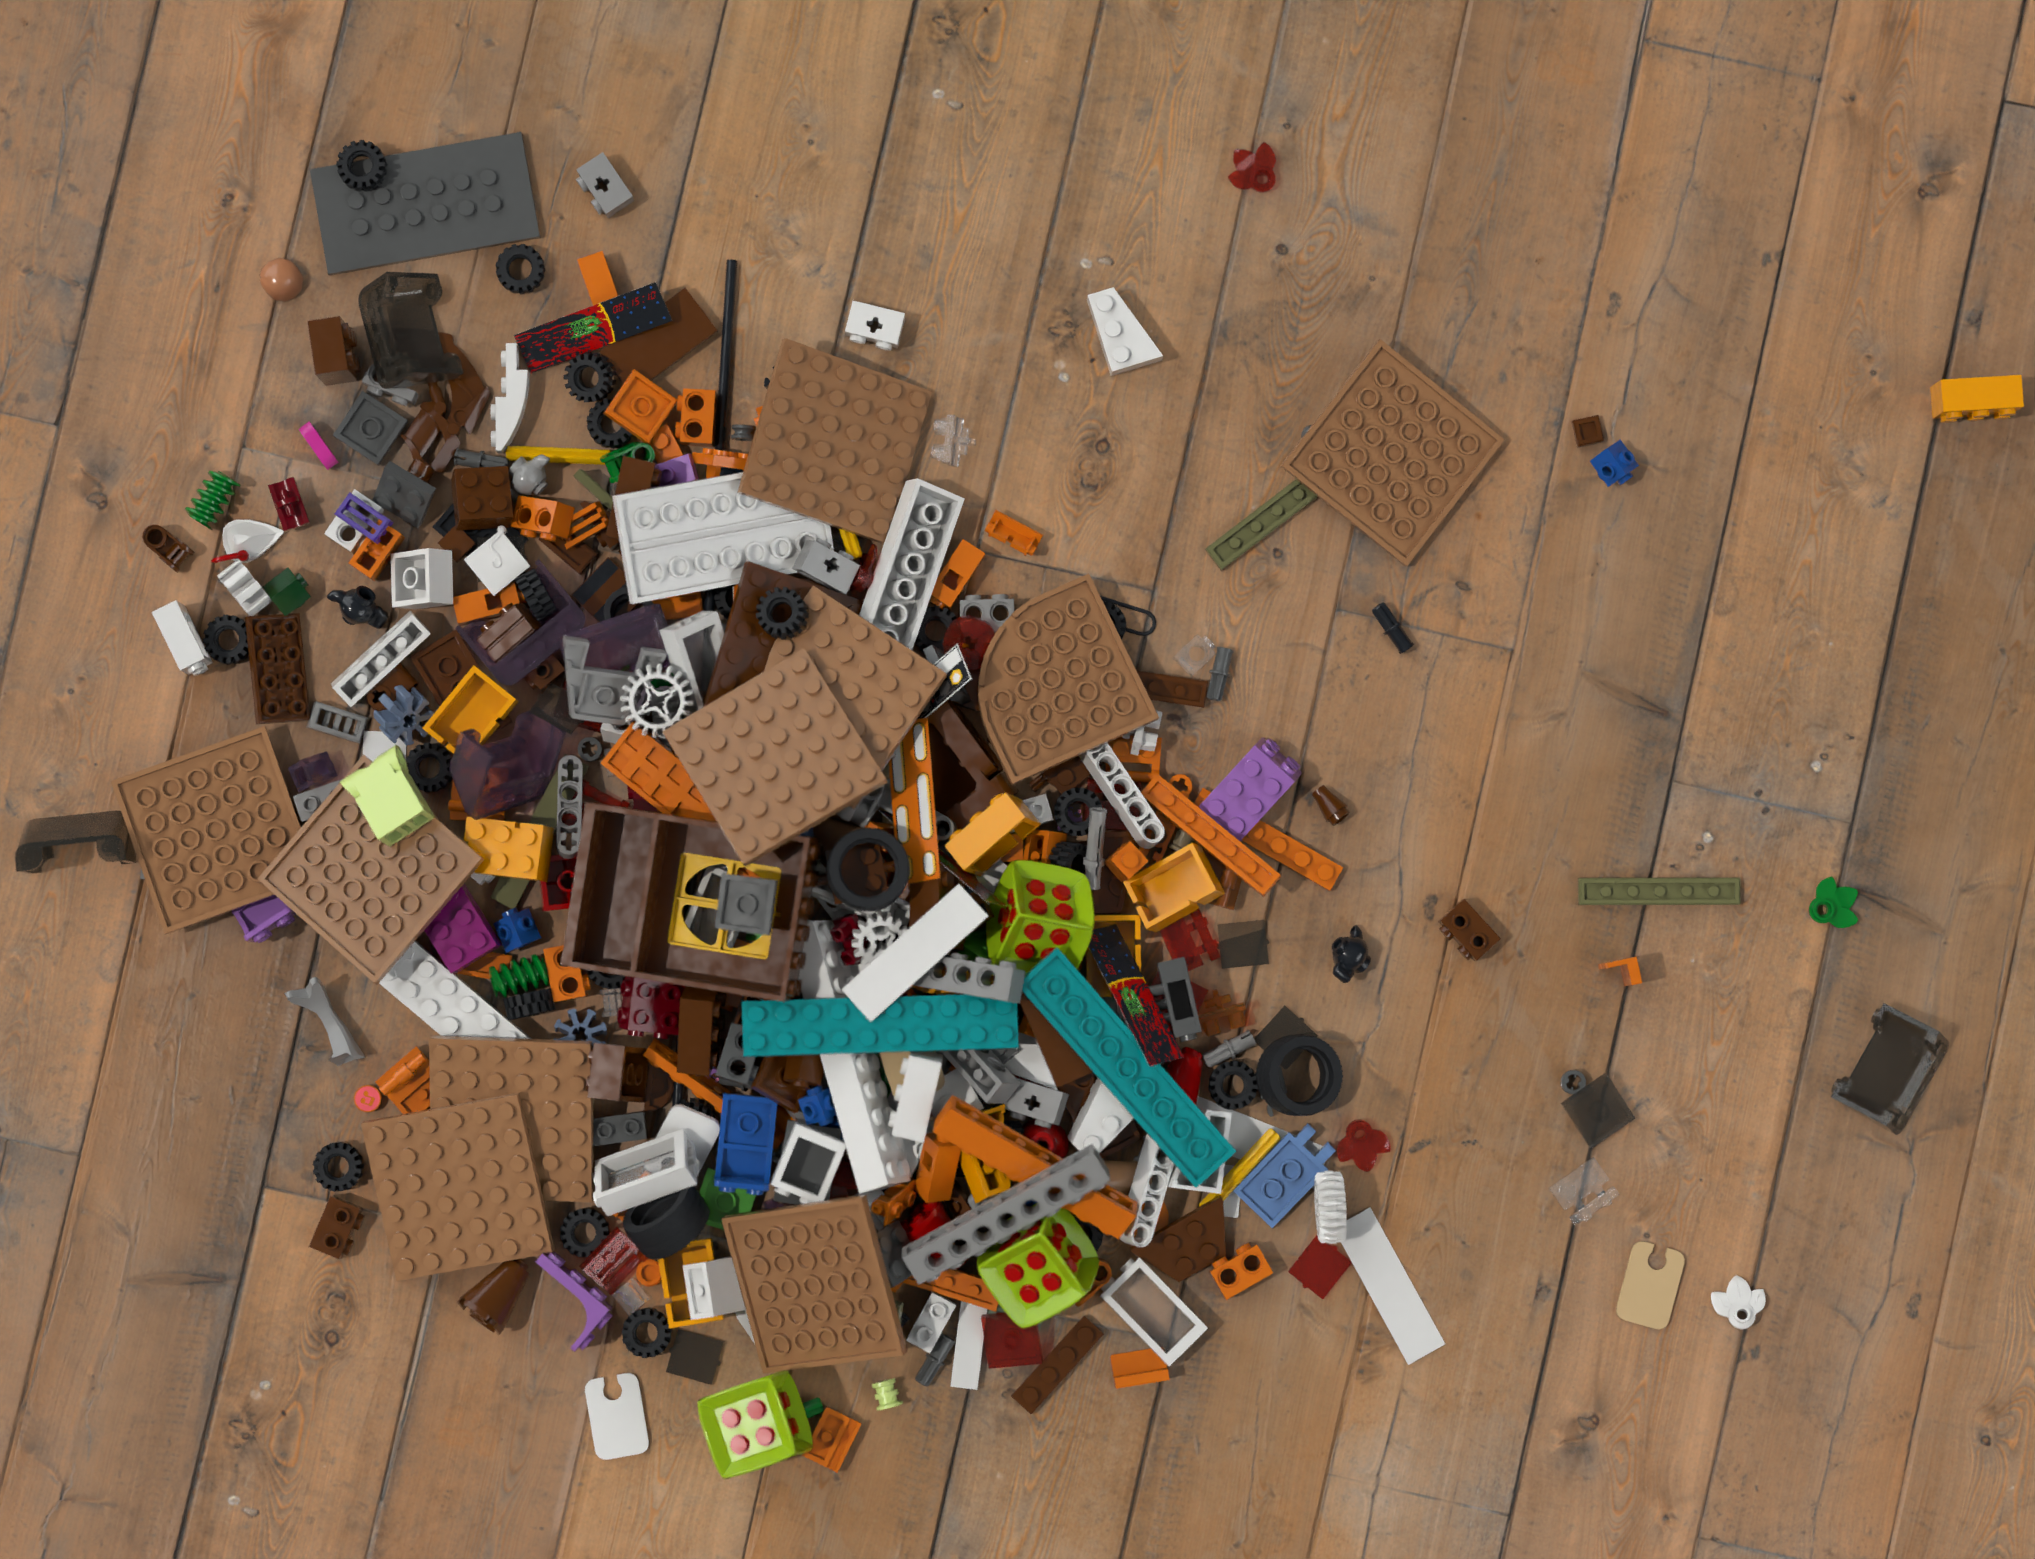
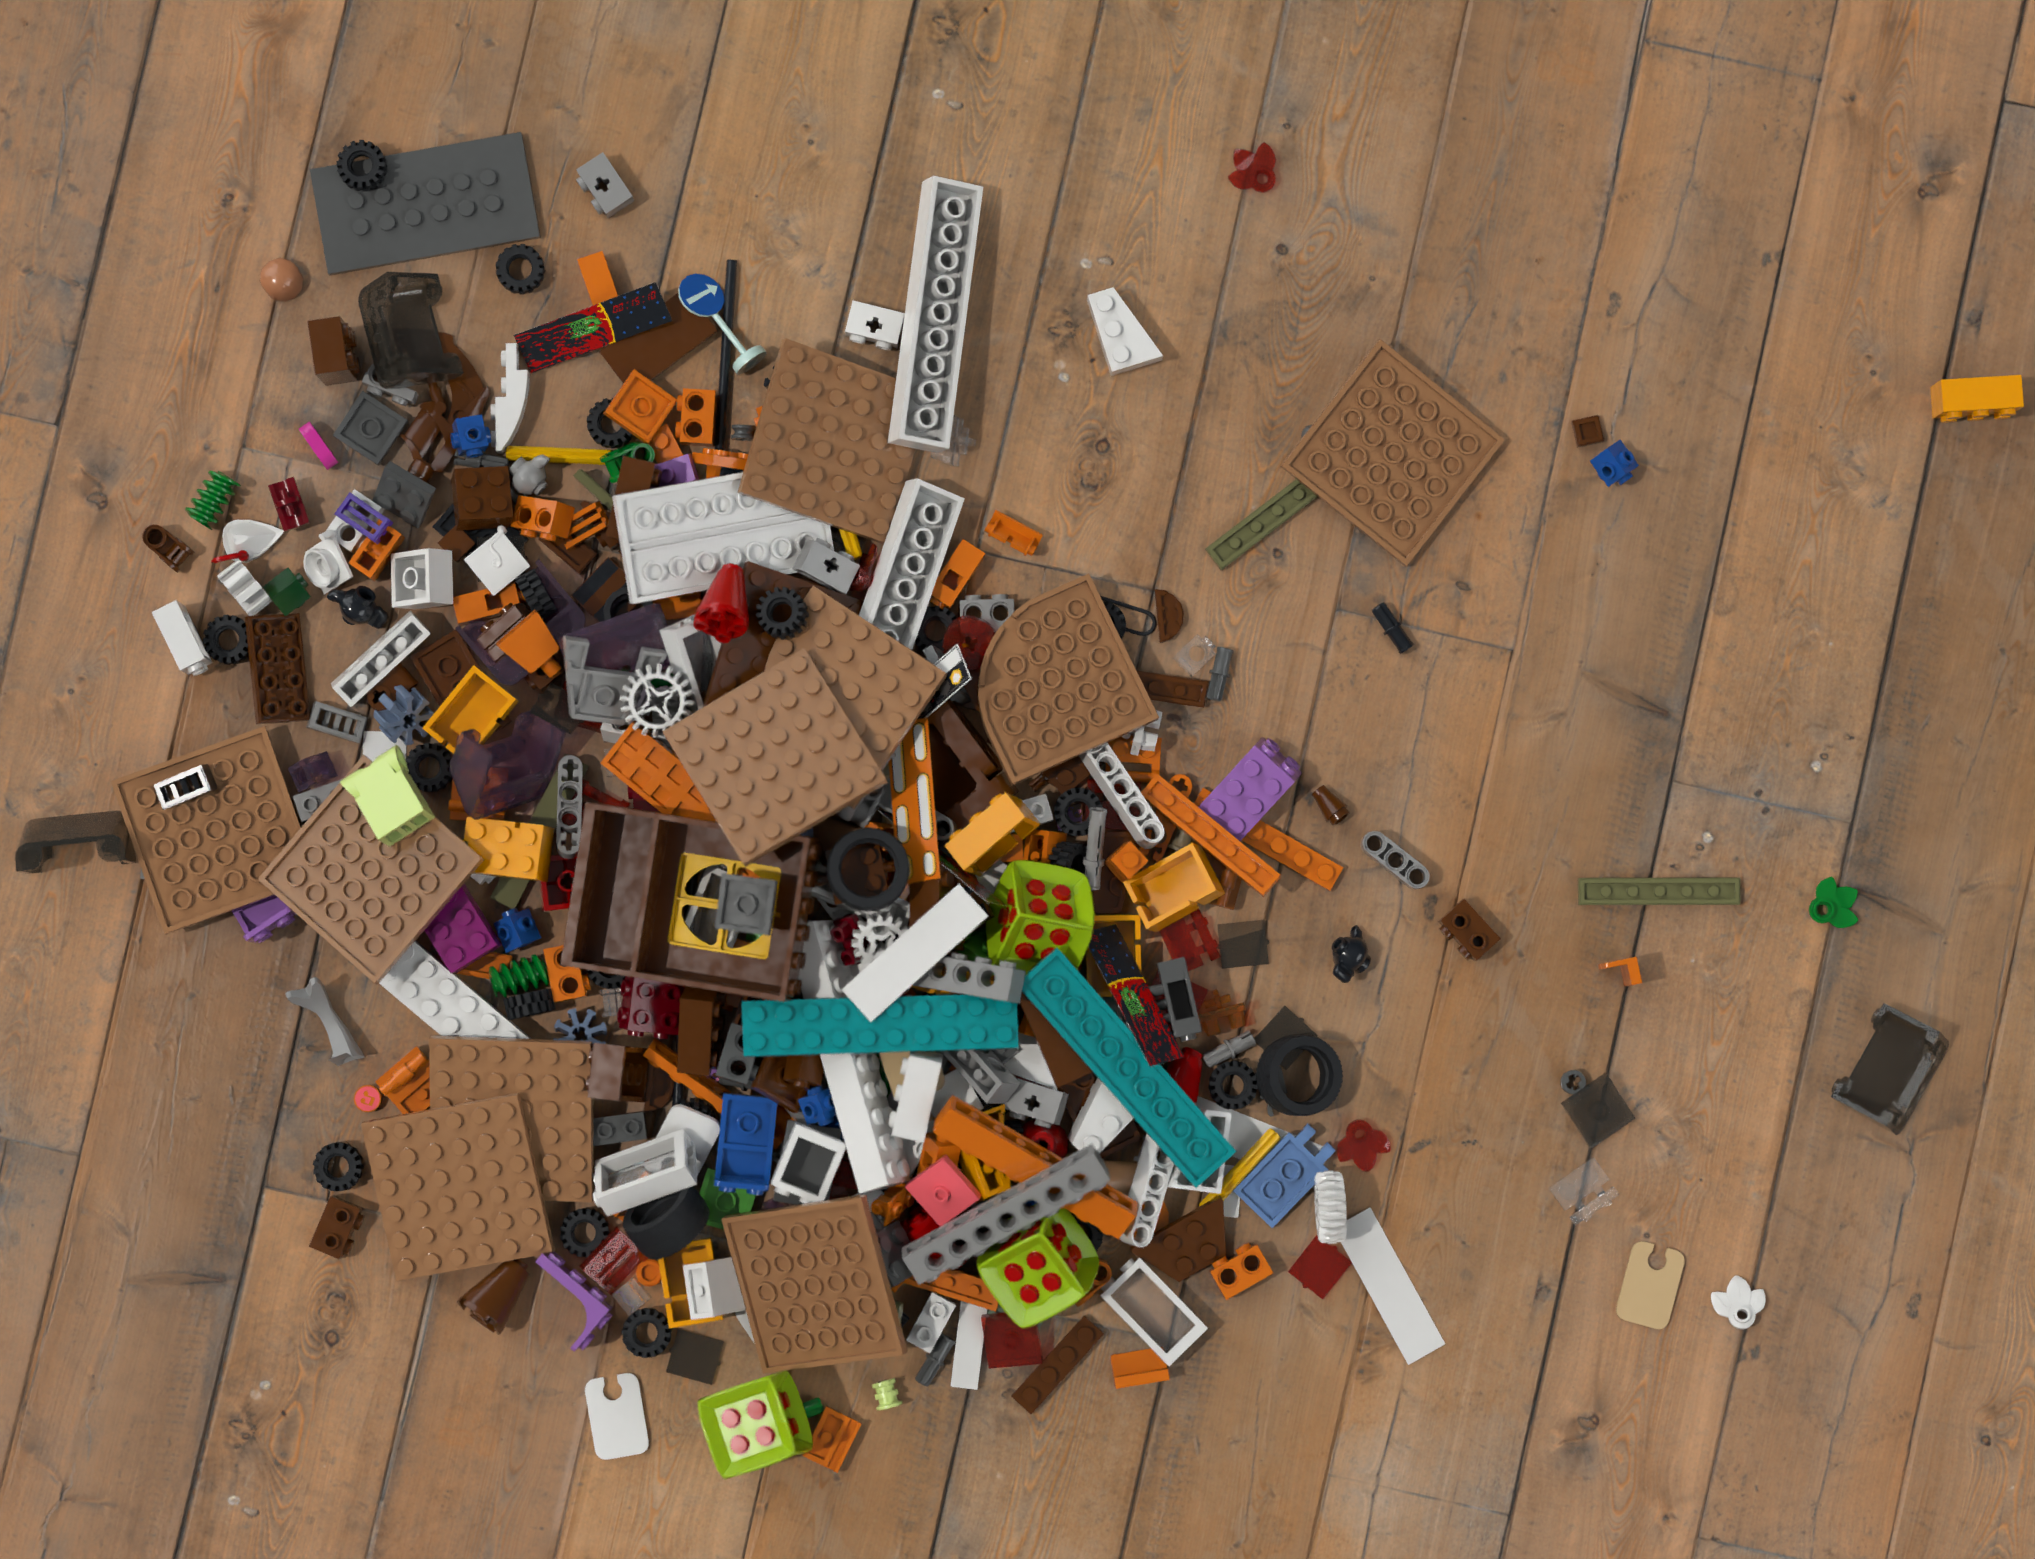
black tyre [564,352,616,403] -> none
dark grey bush [577,737,603,762] -> none
none -> slope [154,764,217,810]
none -> white hat [303,530,353,595]
none -> blue brick [450,414,491,458]
none -> orange torso [496,610,562,678]
none -> piece [678,274,767,375]
none -> red cone [693,563,749,643]
none -> white brick [888,176,983,453]
none -> coral plate [905,1155,982,1227]
none -> reddish brown tile [1154,589,1184,643]
none -> light grey beam [1361,831,1430,890]

